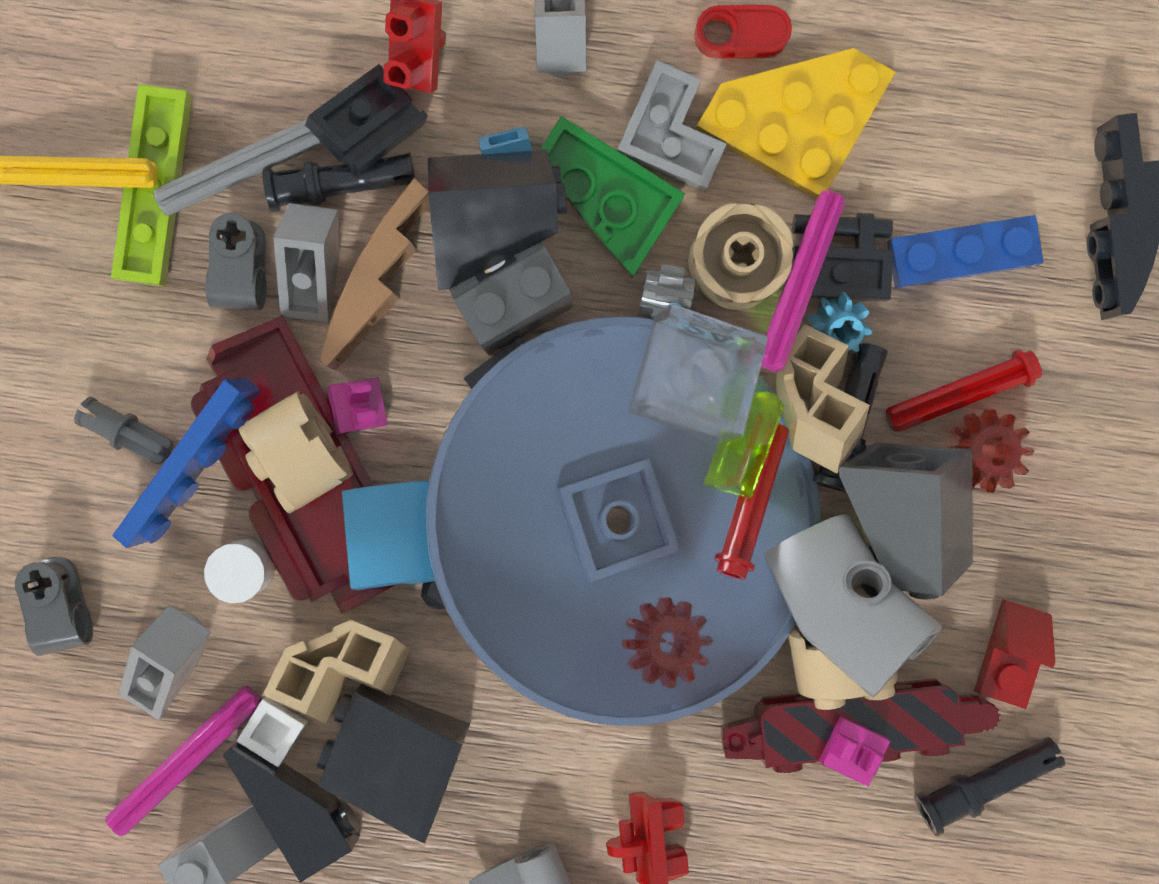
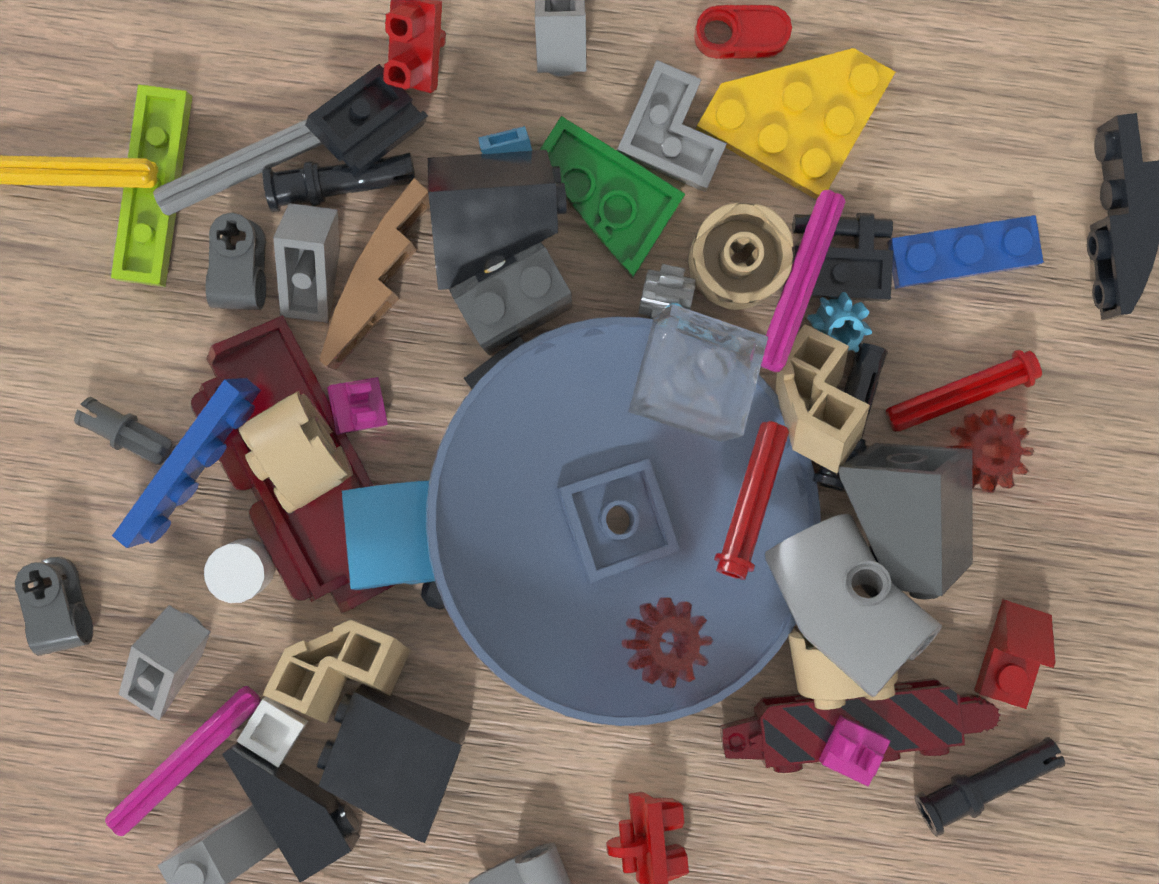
clear neon green slope [704,391,785,498] -> none

